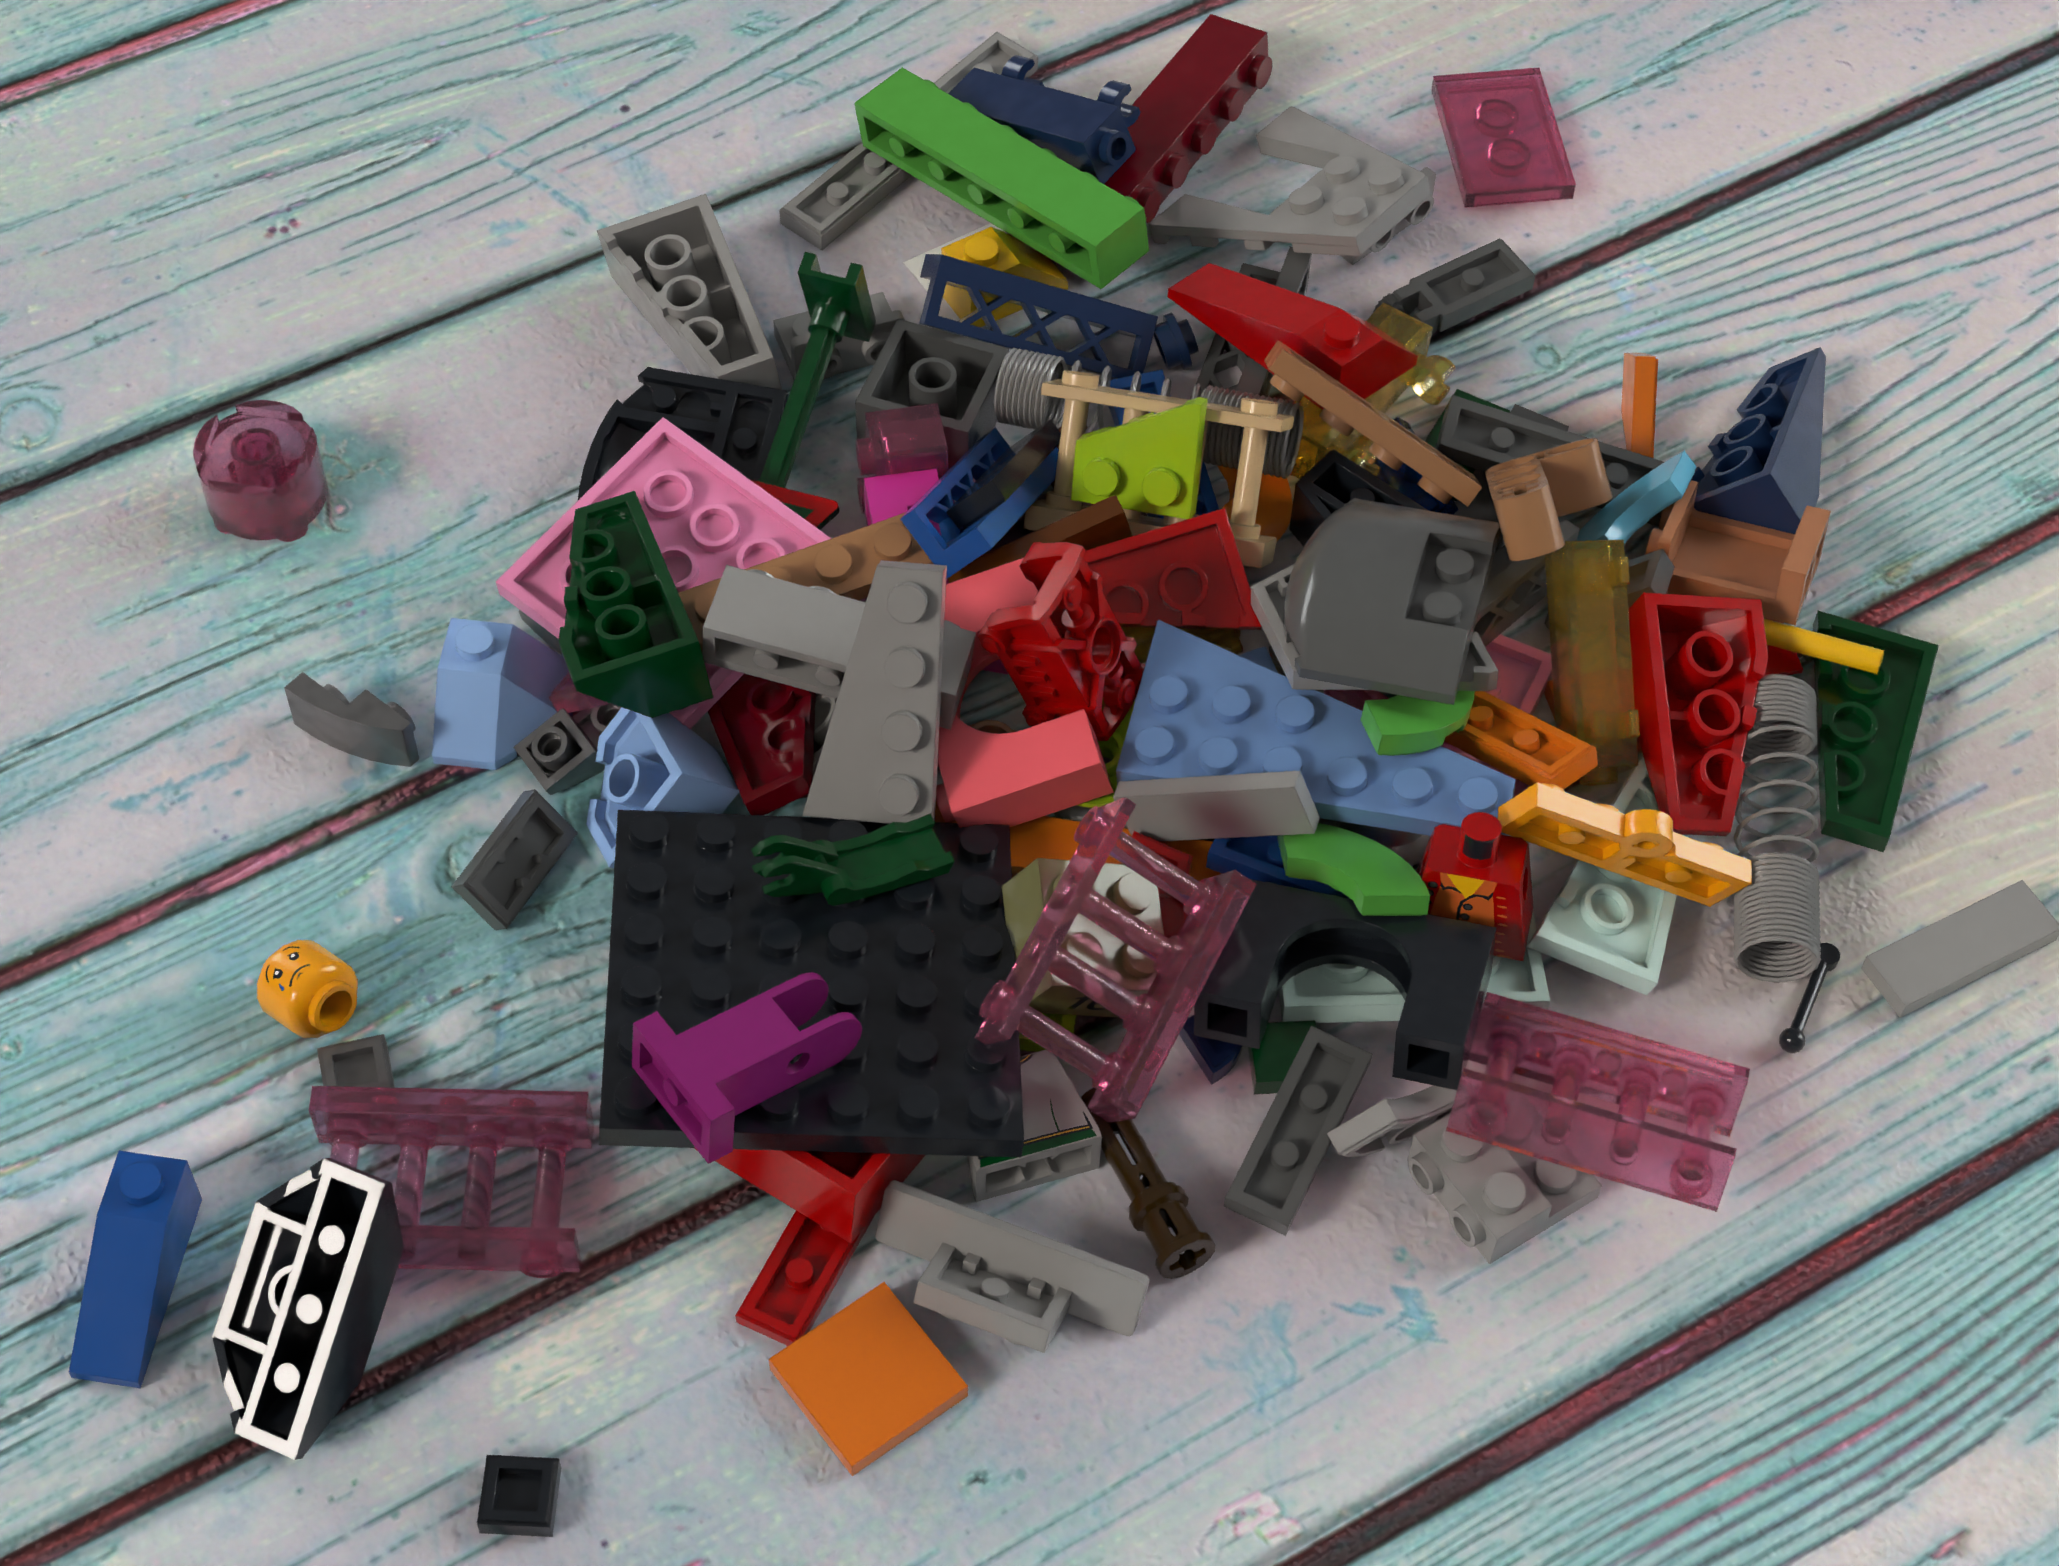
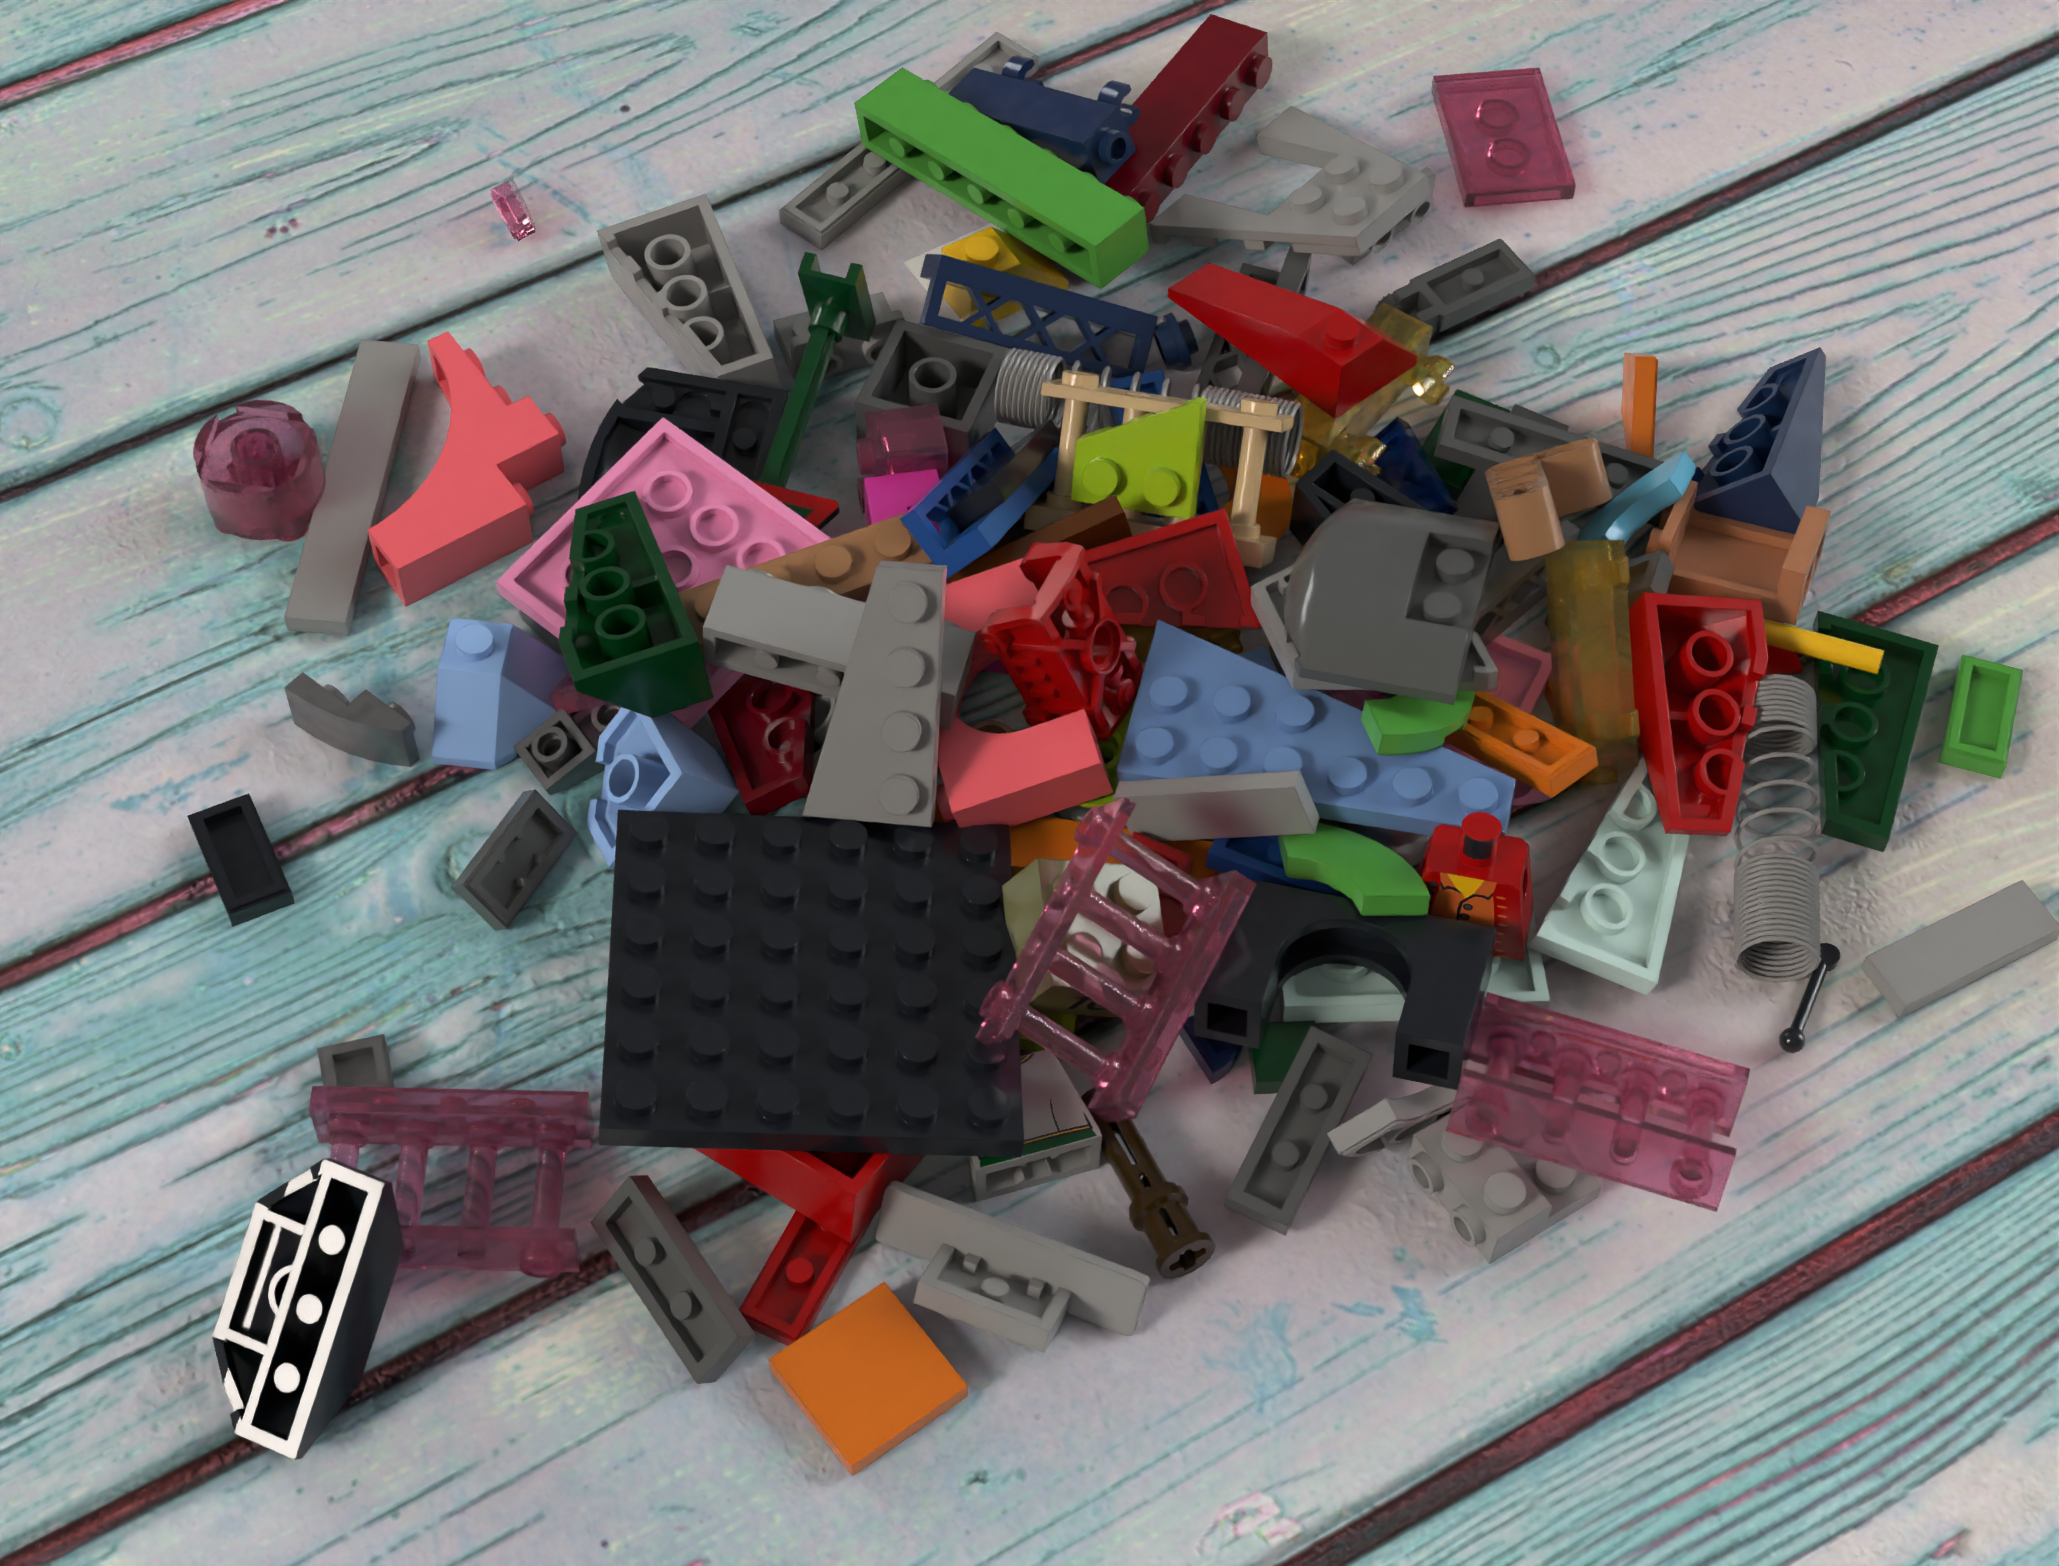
blue slope [69,1150,202,1389] -> none
light orange head [257,940,358,1038] -> none
black tile [477,1455,562,1537] -> none
magenta piece [632,972,862,1164] -> none
dark green arm [751,814,955,906] -> none
medium nougat plate [1264,340,1482,507] -> none
light orange hinge [1498,782,1752,907] -> none
none -> black tile [187,793,295,927]
none -> light grey tile [284,339,421,636]
none -> coral arch [367,331,566,607]
none -> clear pink tile [490,178,536,241]
none -> dark grey plate [590,1175,756,1384]
none -> bright green tile [1938,654,2023,779]

